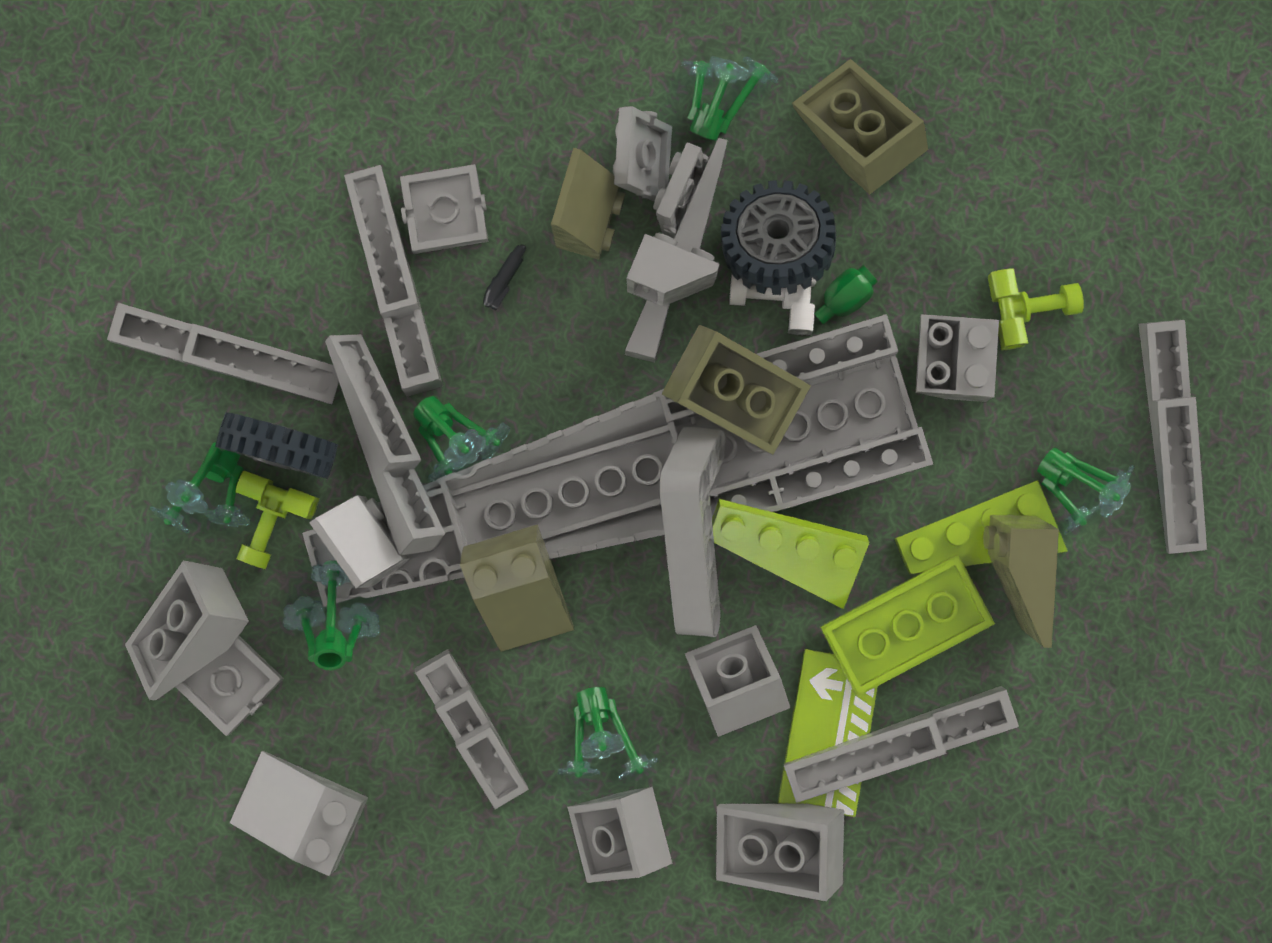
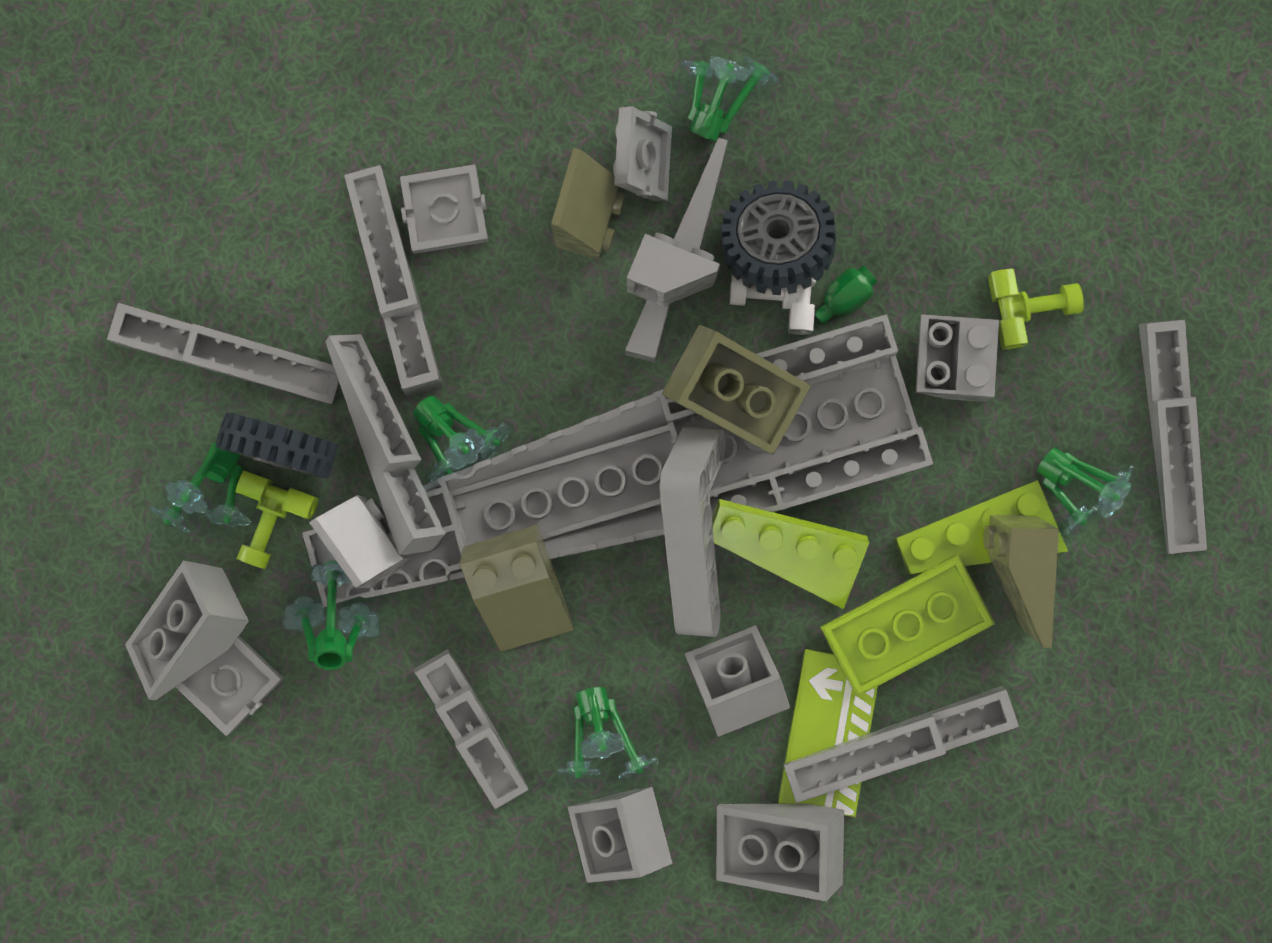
light grey slope [230,751,368,876] -> none
black piece [483,244,526,311] -> none
light grey plate [653,142,709,238] -> none
olive slope [792,59,928,195] -> none

